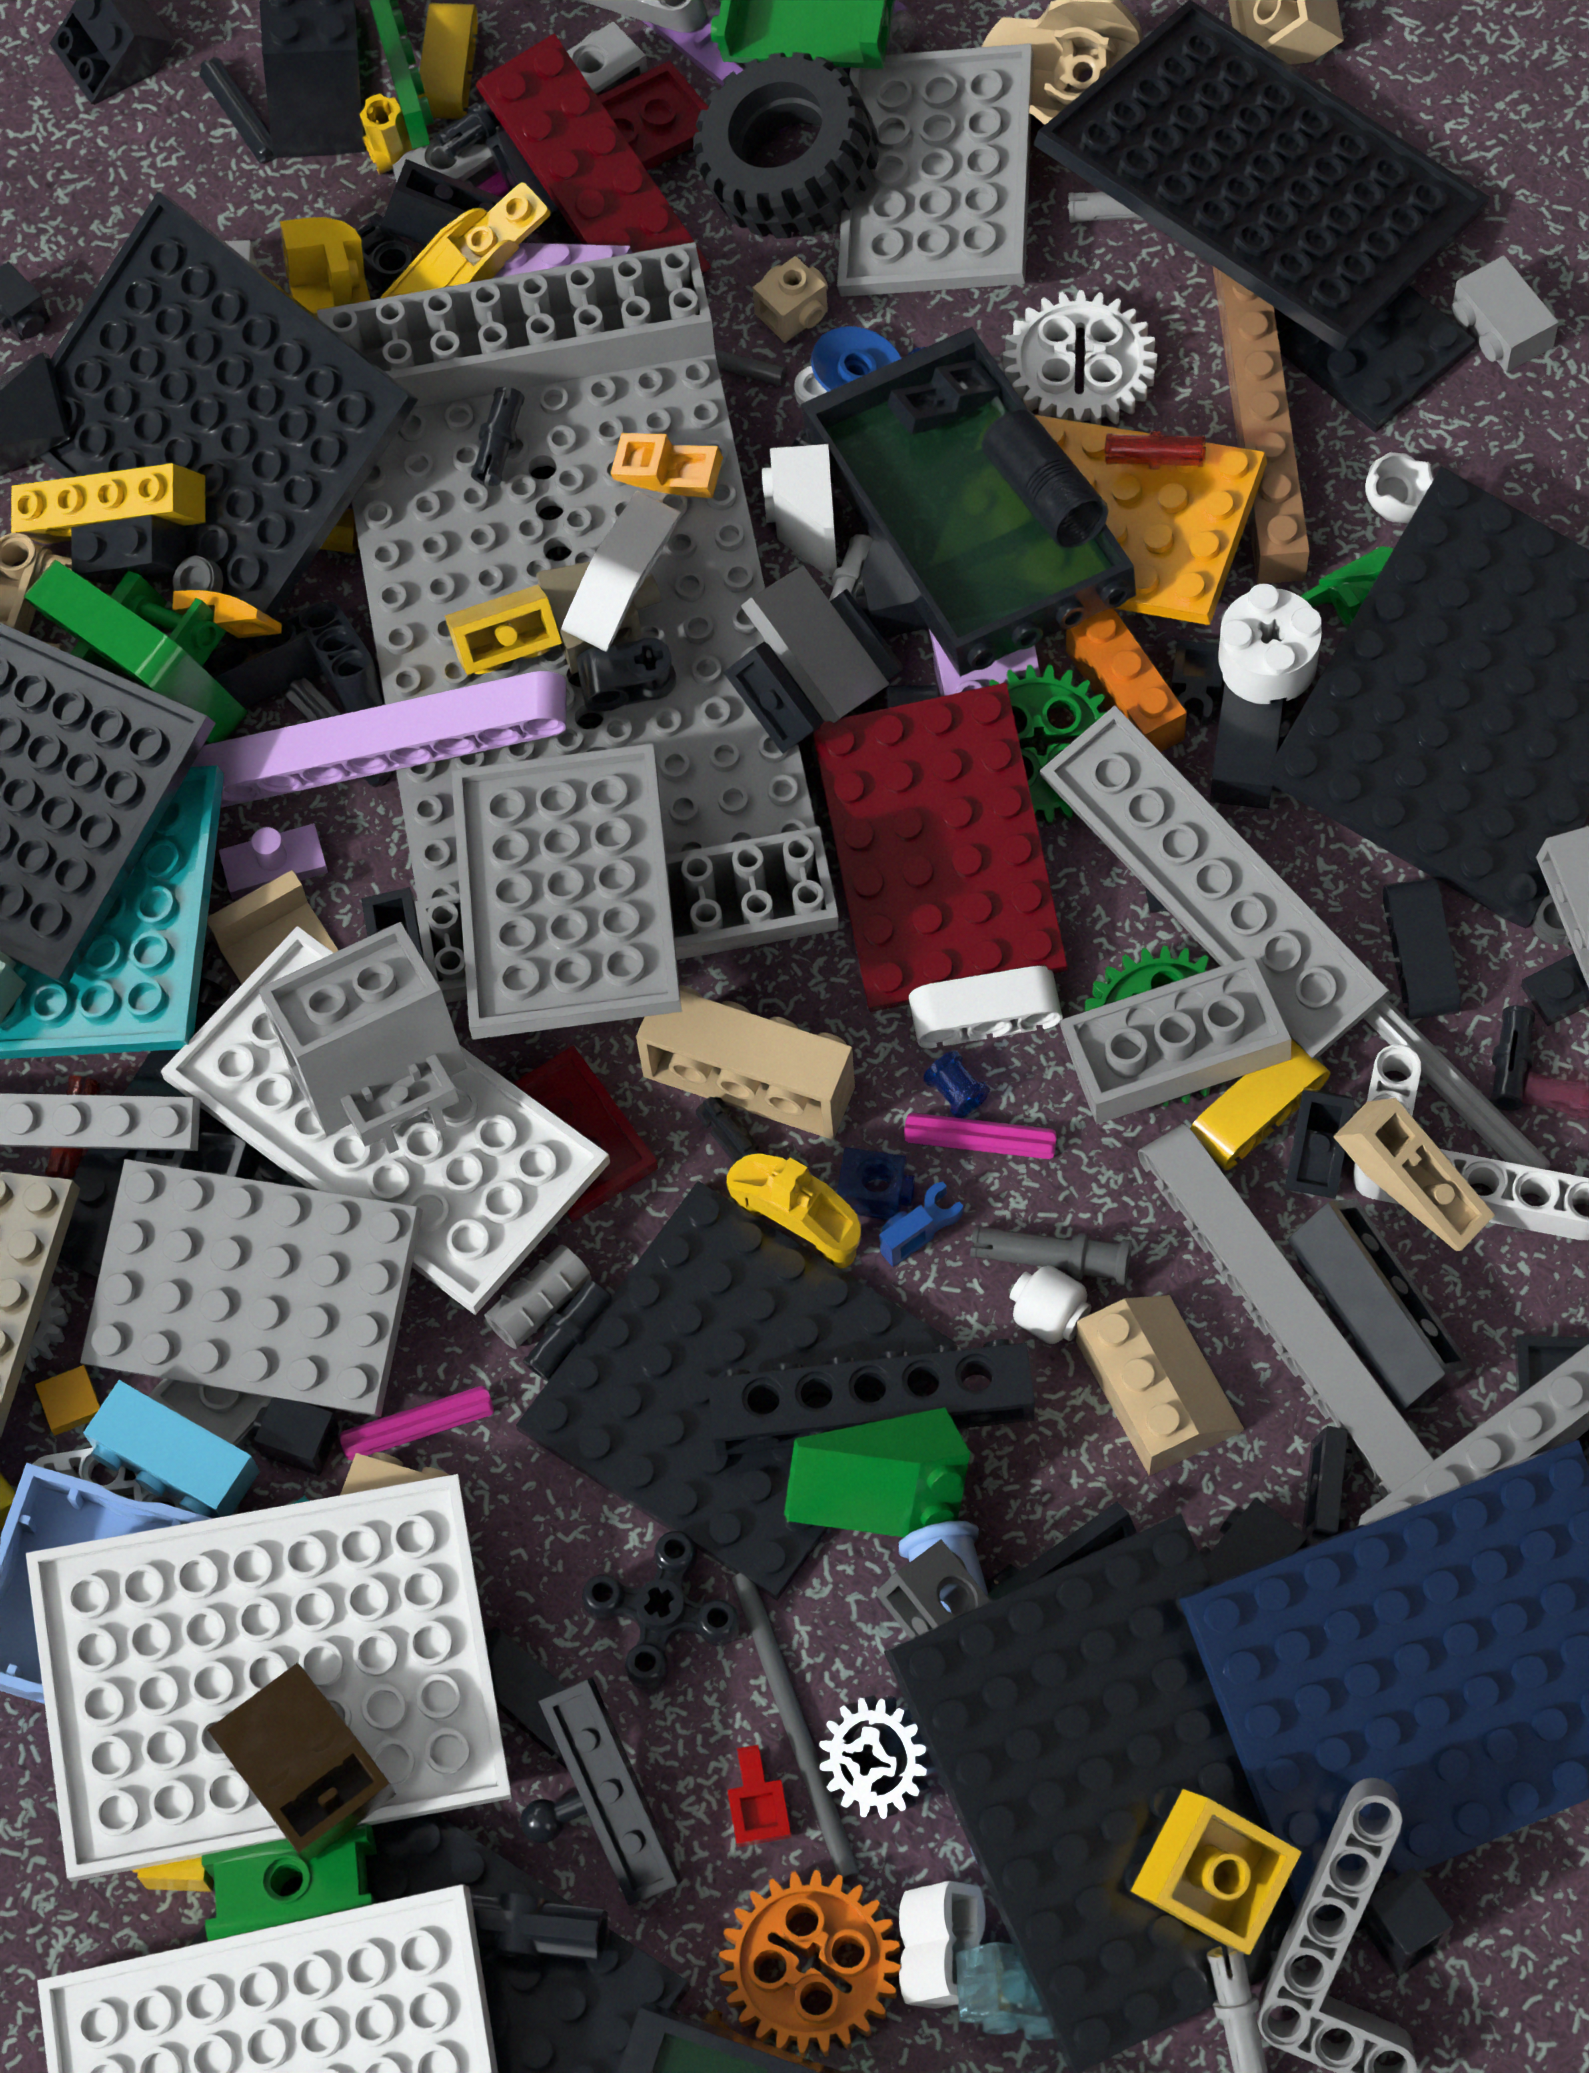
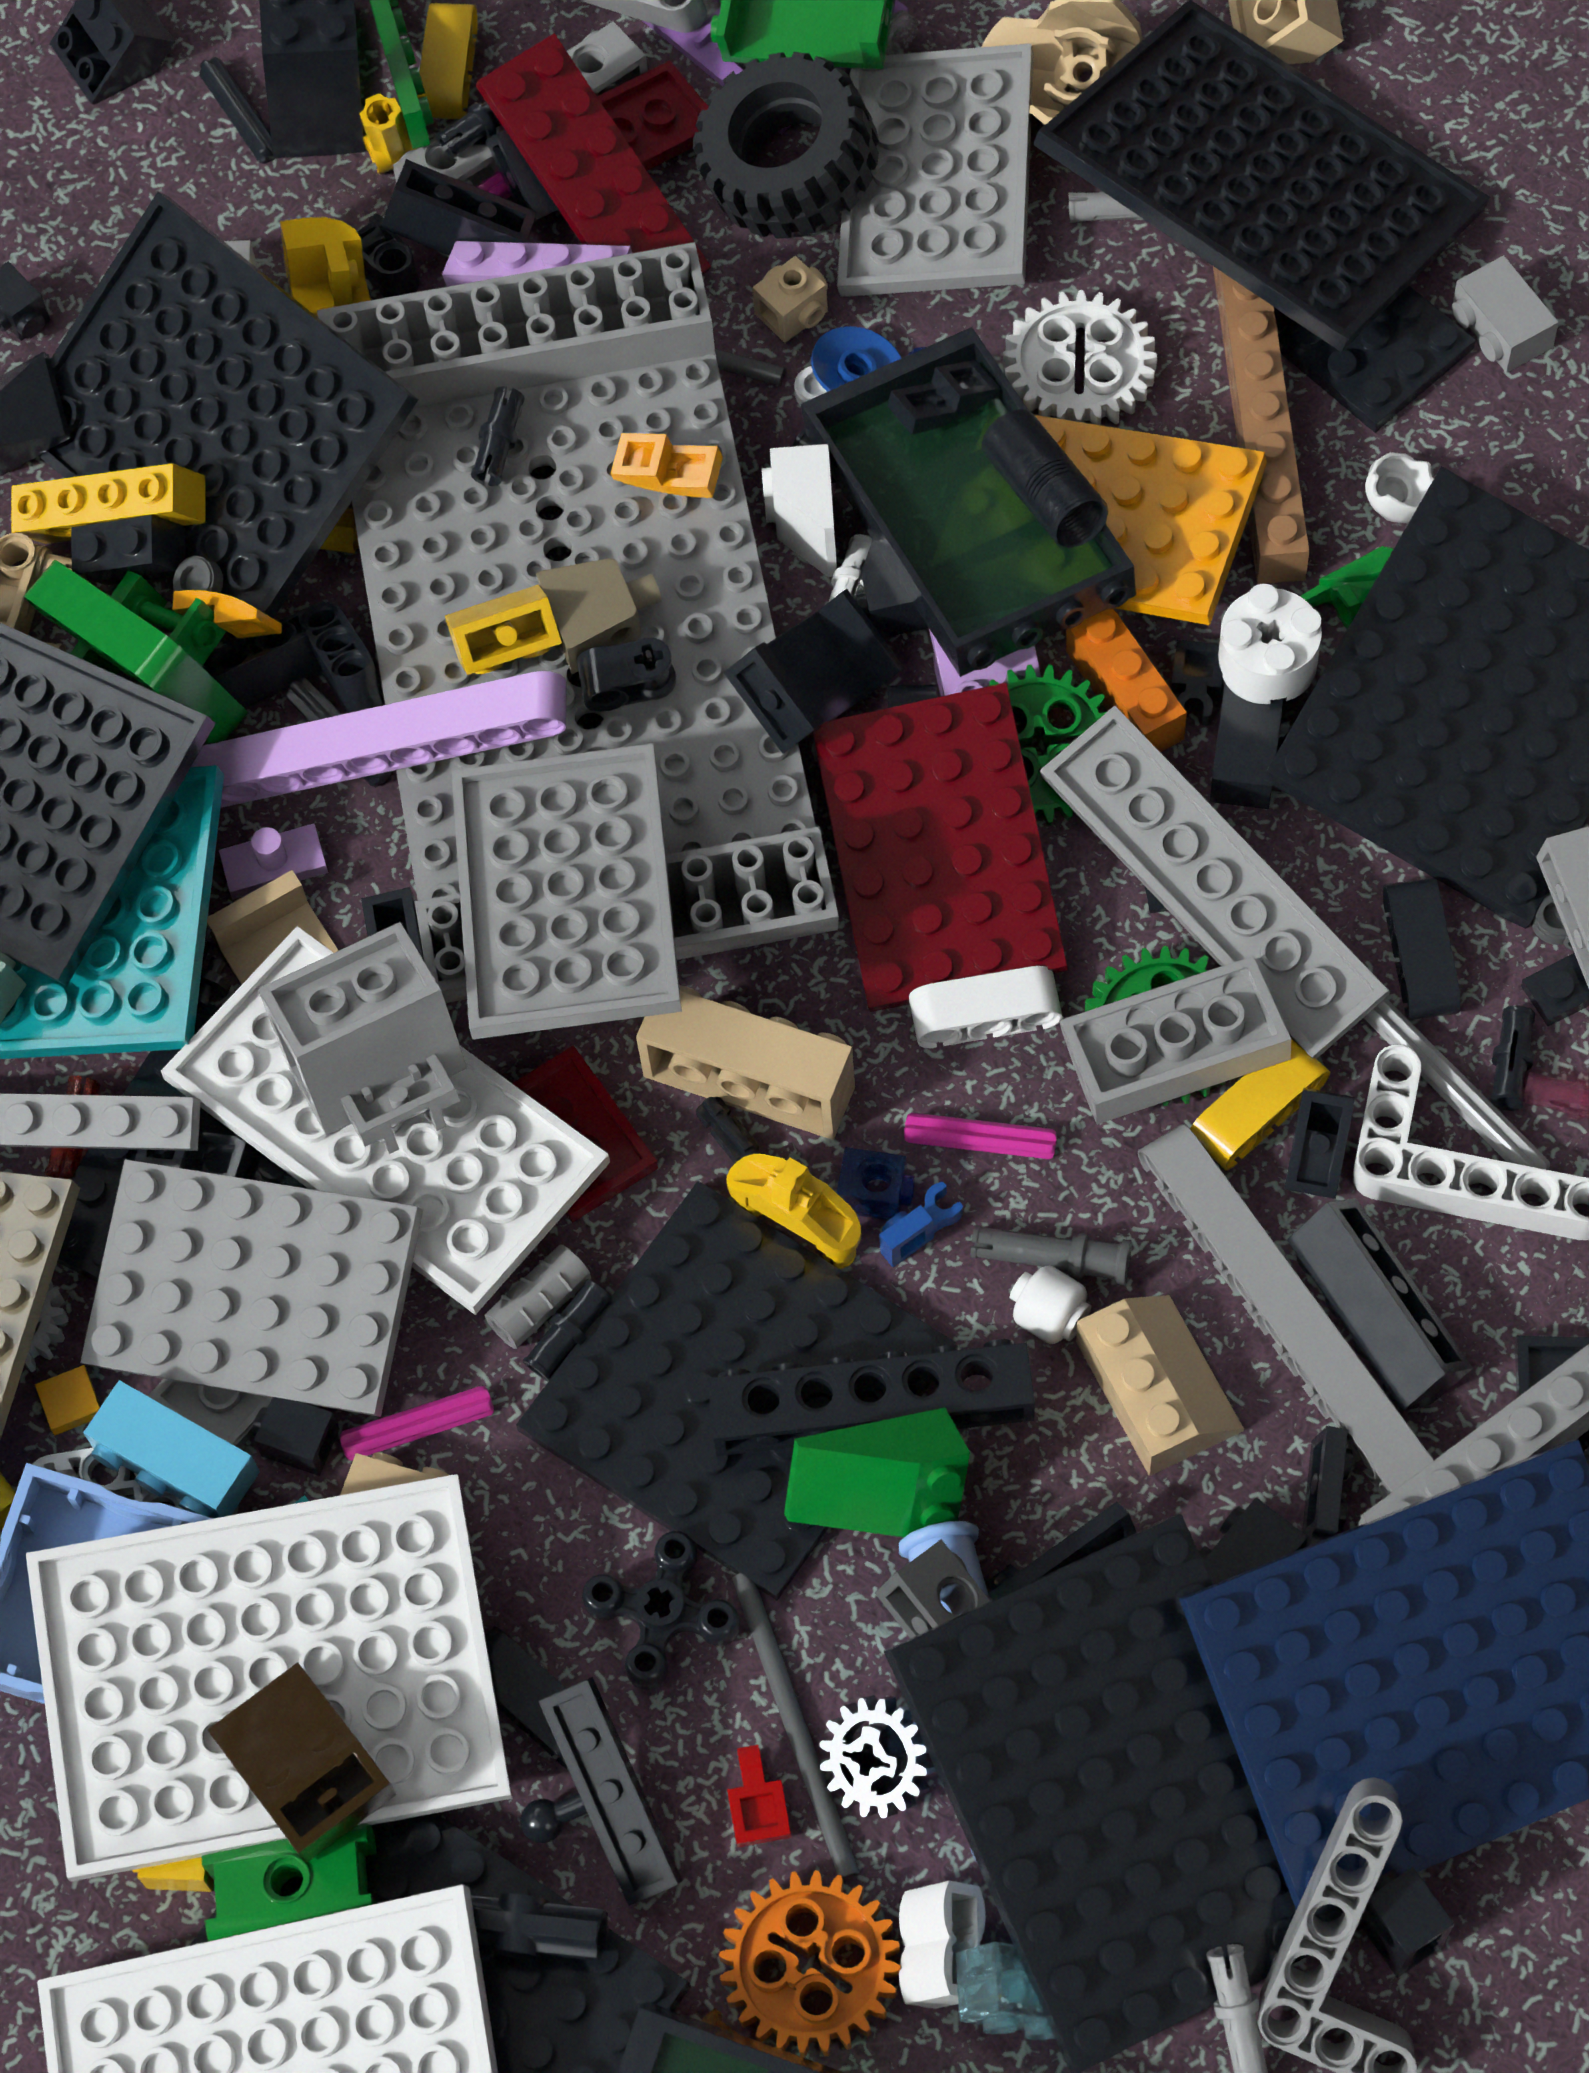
yellow piece [380,183,551,299] -> none
white beam [561,491,681,652] -> none
light grey tile [741,565,889,723] -> none
clear blue bush [923,1051,991,1118] -> none
clear red pin [1105,430,1206,470] -> none
yellow brick [1131,1789,1302,1955] -> none
tan slope [1333,1098,1495,1251] -> none

